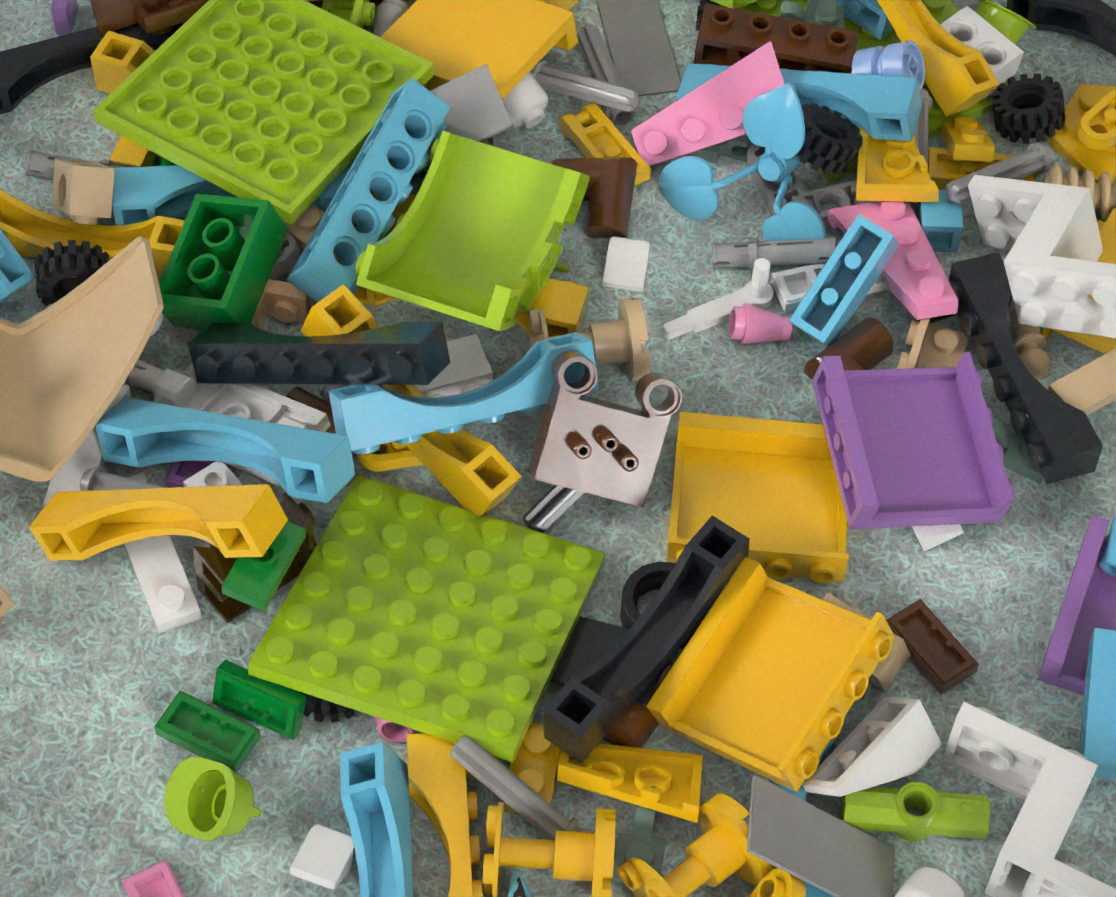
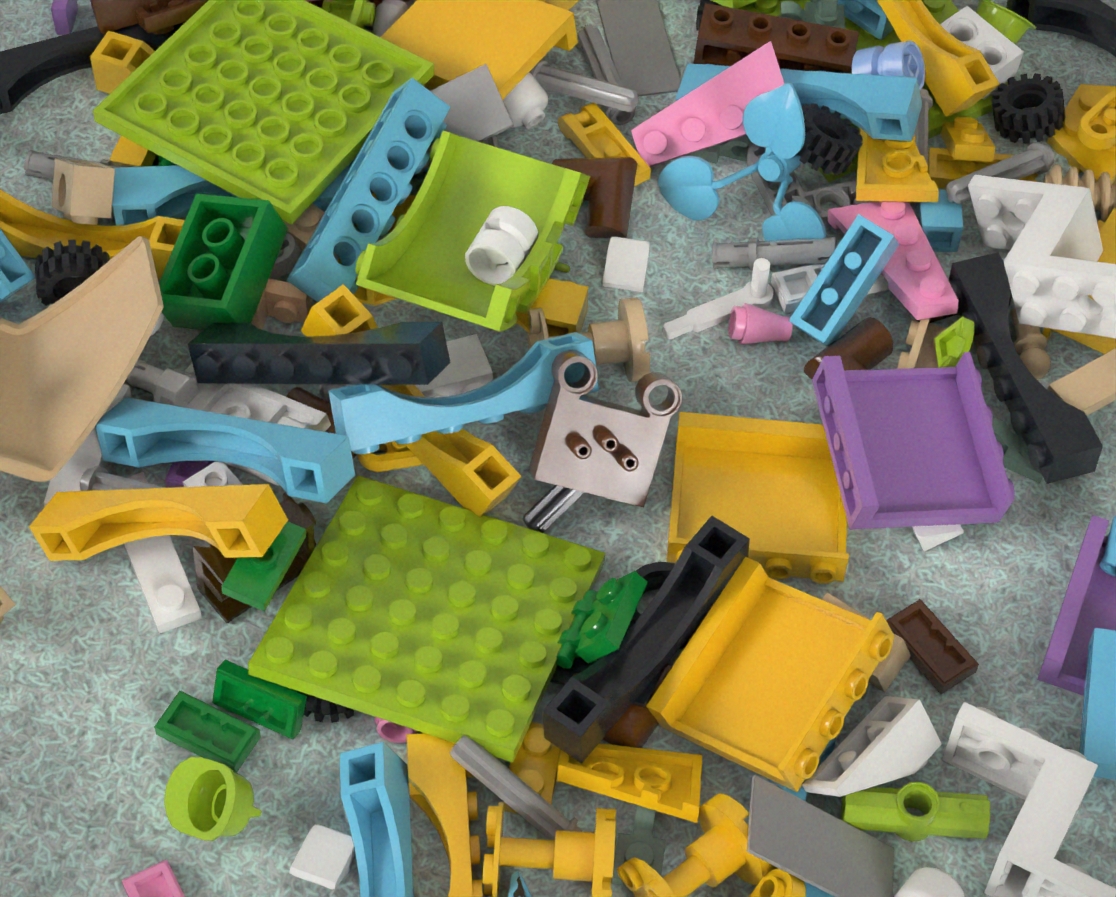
none -> white wheel [465,206,538,286]
none -> green plate [556,571,647,669]
none -> lime tile [934,317,974,368]

